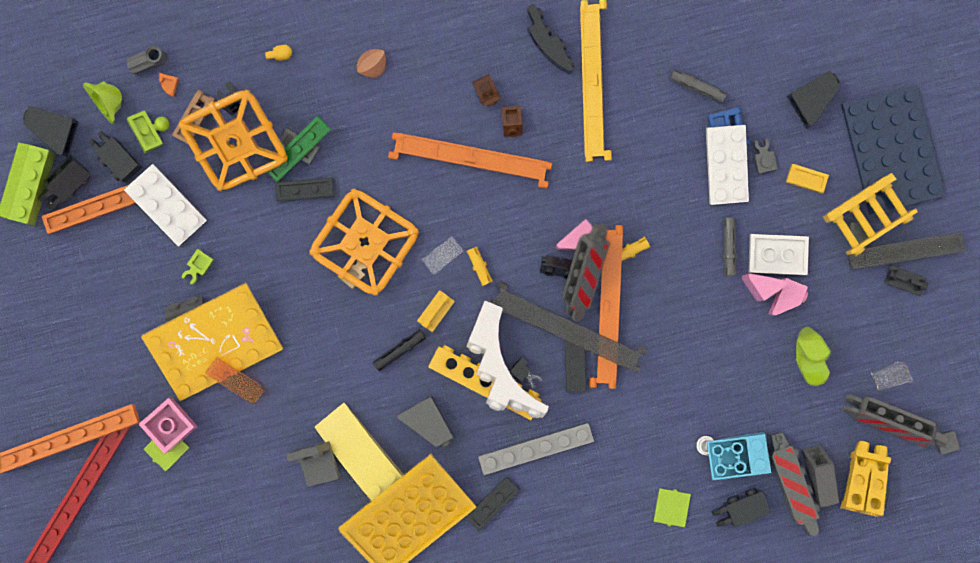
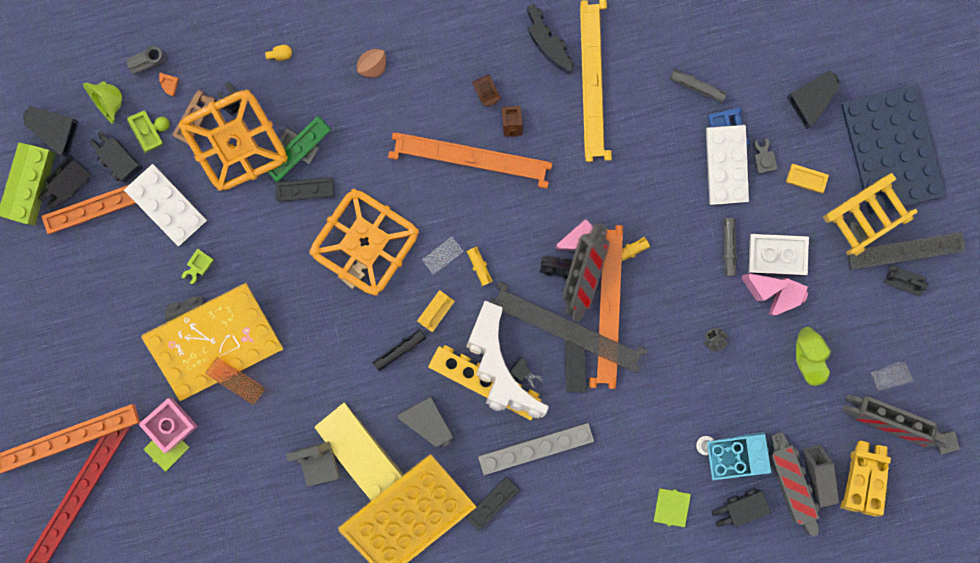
none -> dark grey gear [704,327,729,352]

